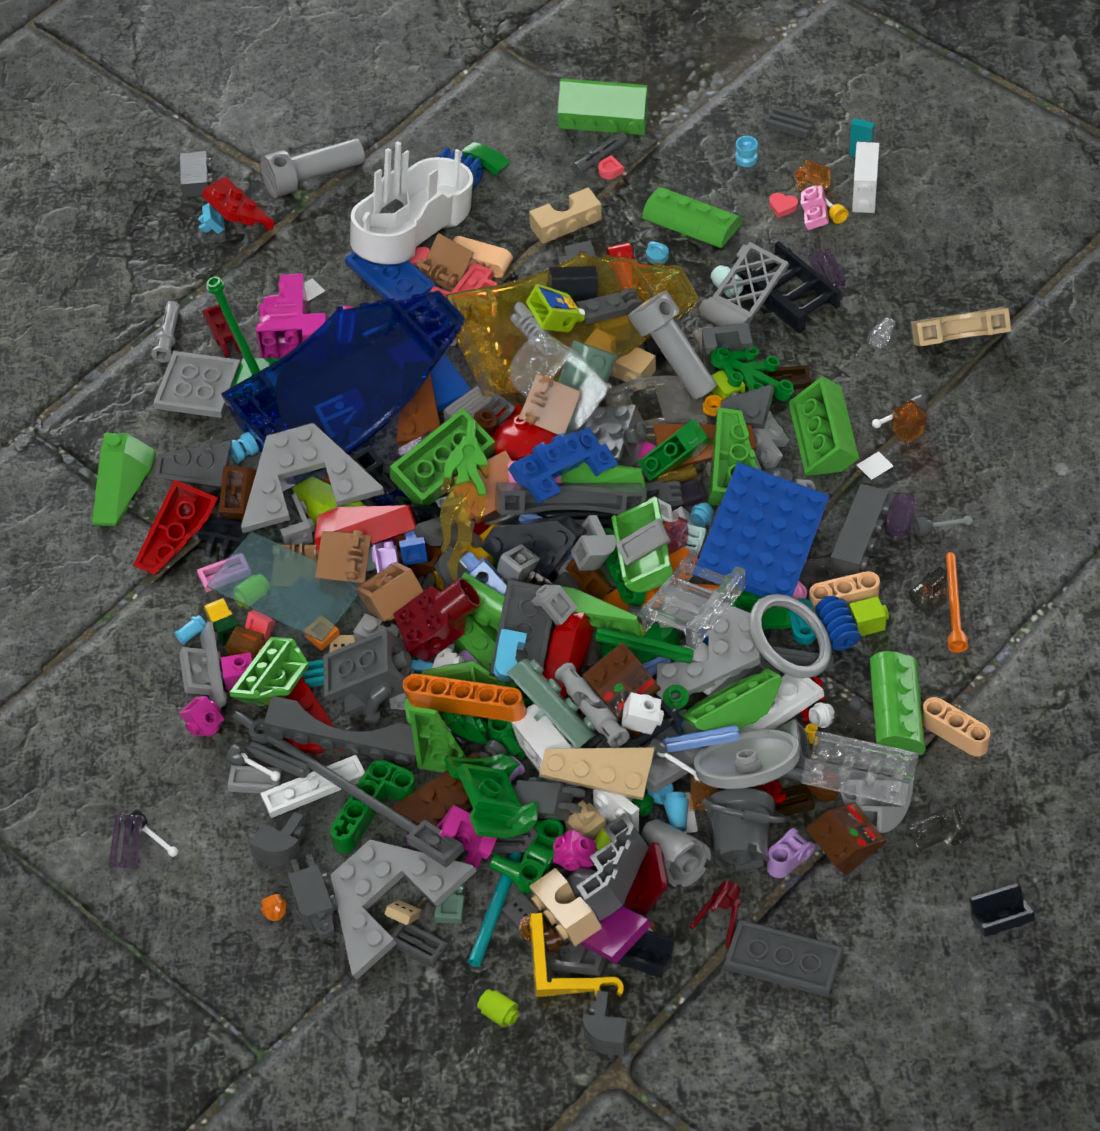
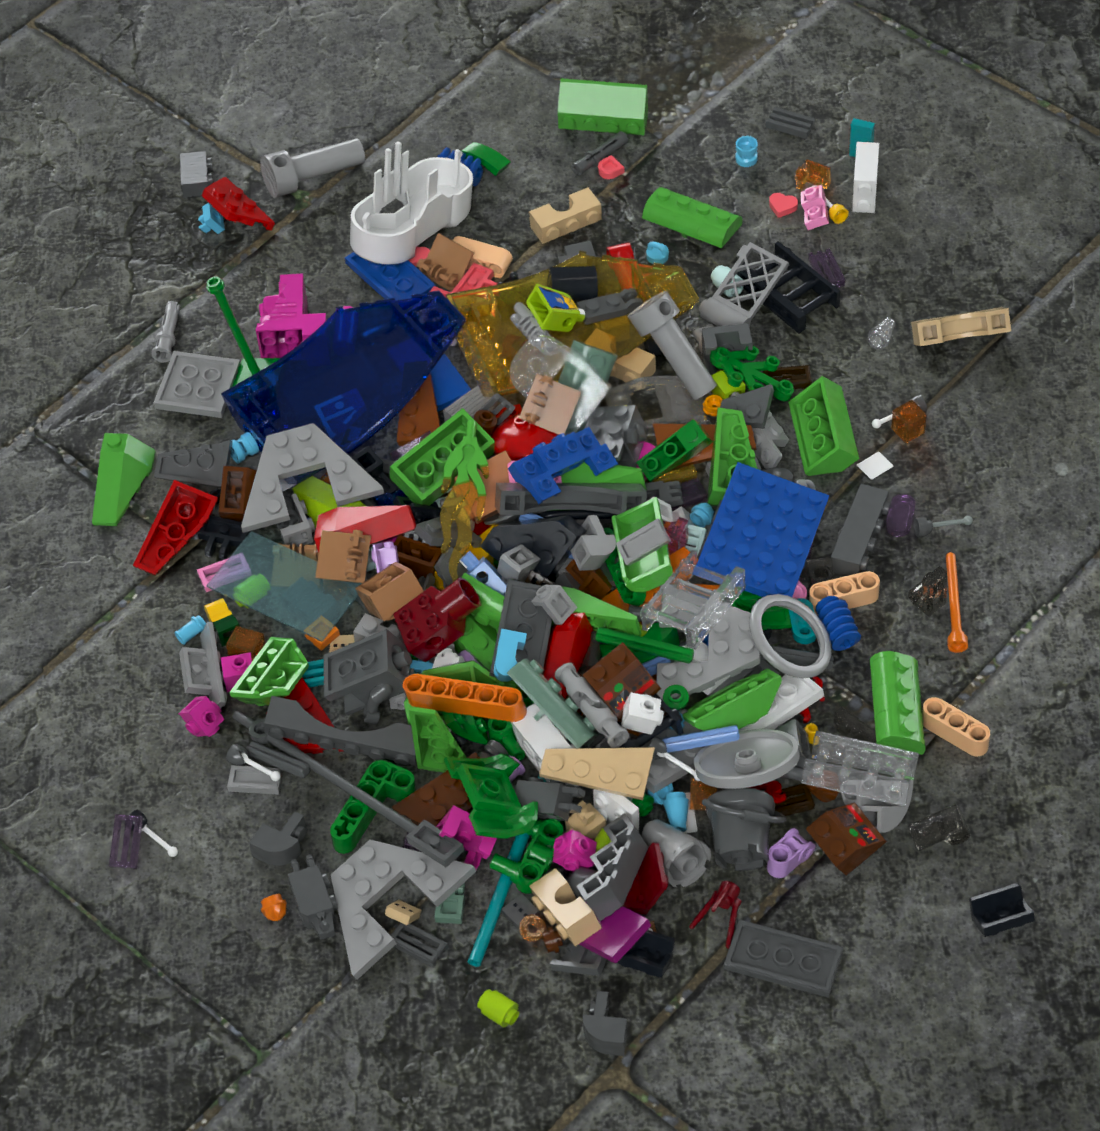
dark red hinge [202,304,241,358] -> none
coral tile [243,609,276,644] -> none
white plate [260,755,365,818] -> none
white sticker [305,278,325,301] -> none
blue tile [399,532,428,566] -> none
dark grey tile [491,827,537,853] -> none
yellow hinge [530,913,624,997] -> none
white plate [809,702,835,728] -> none
lime brick [849,596,889,636] -> none

